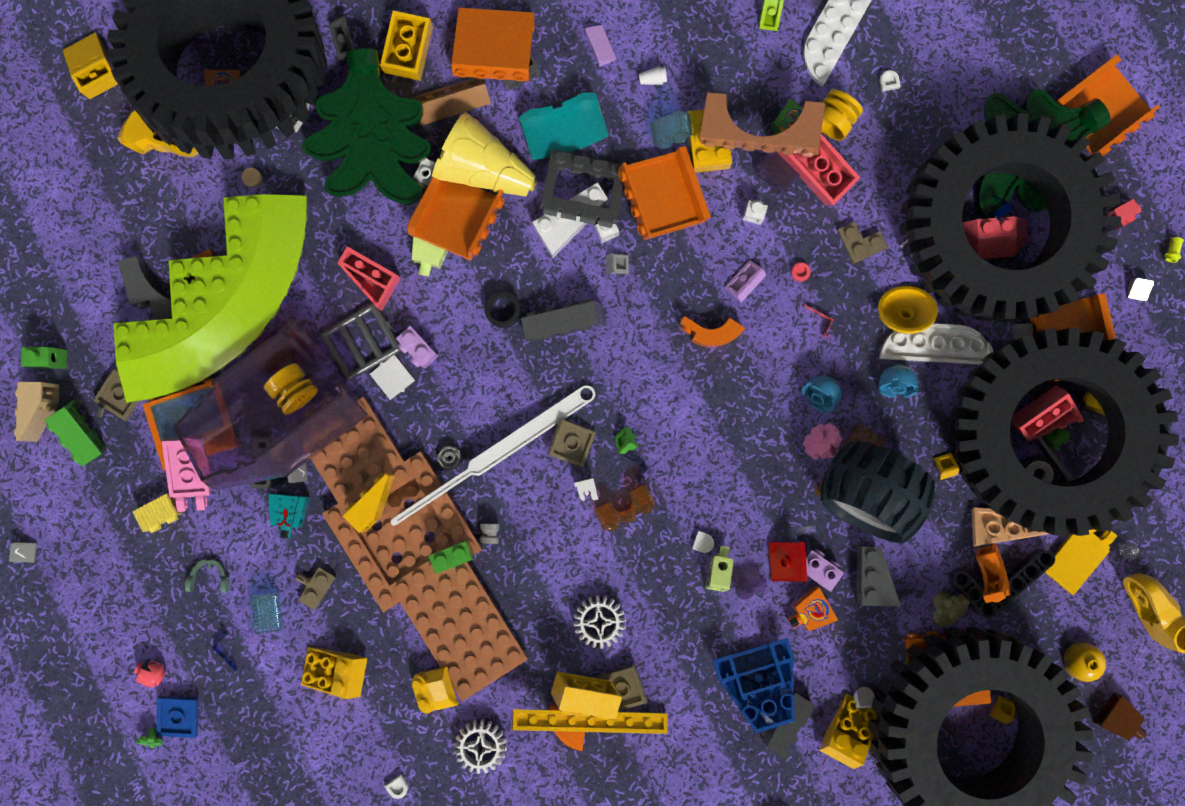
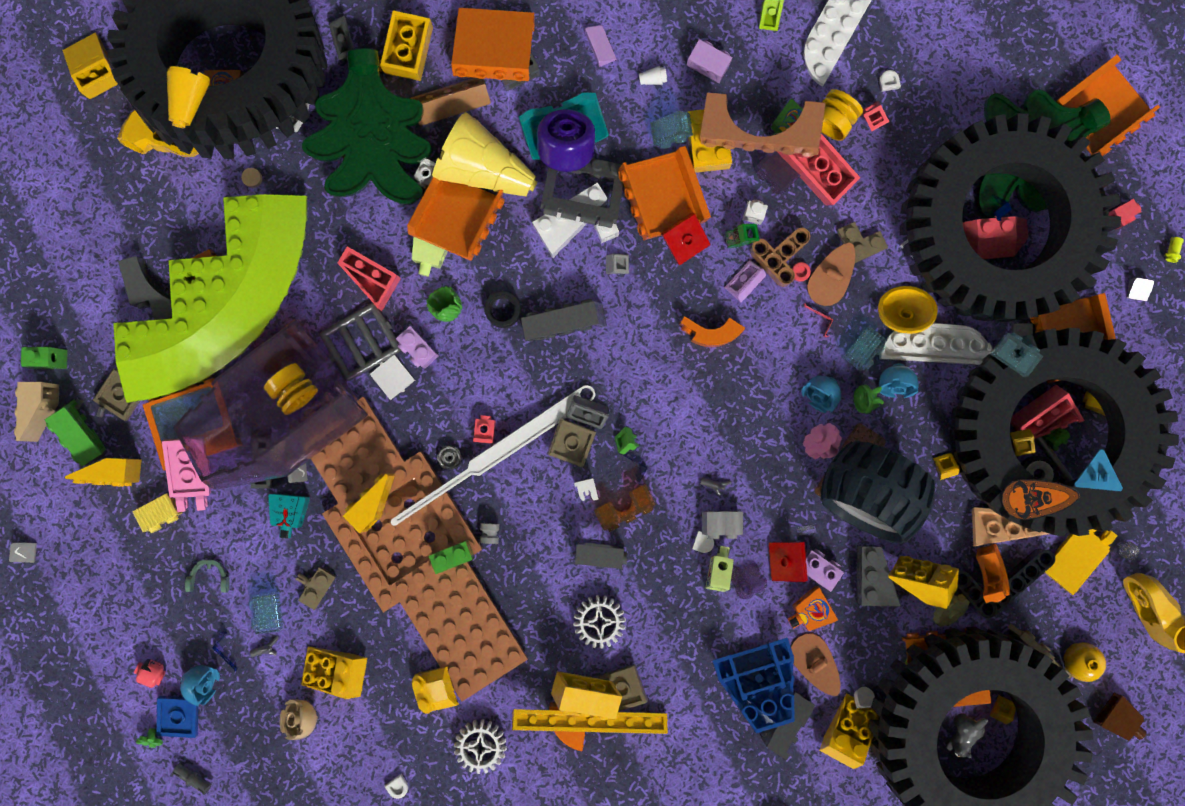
none -> yellow slope [65,458,141,487]
none -> yellow cone [167,66,210,128]
none -> dark grey pin [172,763,212,795]
none -> dark azure cylinder [180,665,220,706]
none -> flat silver bar [250,636,279,657]
none -> tan cylinder [279,699,317,740]
none -> bright green hair [426,286,462,322]
none -> coral brick [473,415,496,444]
none -> dark purple wheel [537,109,595,172]
none -> dark grey slope [566,395,609,429]
none -> dark grey window [575,542,627,569]
none -> red plate [661,212,711,266]
none -> lavender brick [687,39,733,83]
none -> flat silver bar [700,477,731,496]
none -> light grey brick [702,511,743,539]
none -> green leg [725,224,760,248]
none -> medium nougat beam [750,228,811,287]
none -> nougat shield [791,634,840,696]
none -> nougat shield [807,243,855,306]
none -> clear light blue brick [842,326,887,371]
none -> bright green piece [854,384,884,414]
none -> coral brick [863,101,889,131]
none -> yellow slope [888,556,959,609]
none -> dark grey animal [945,713,988,758]
none -> clear light blue brick [990,332,1043,377]
none -> shield [1001,479,1080,520]
none -> dark tan plate [1008,623,1072,678]
none -> yellow slope [1010,429,1036,456]
none -> dark azure piece [1074,450,1123,491]

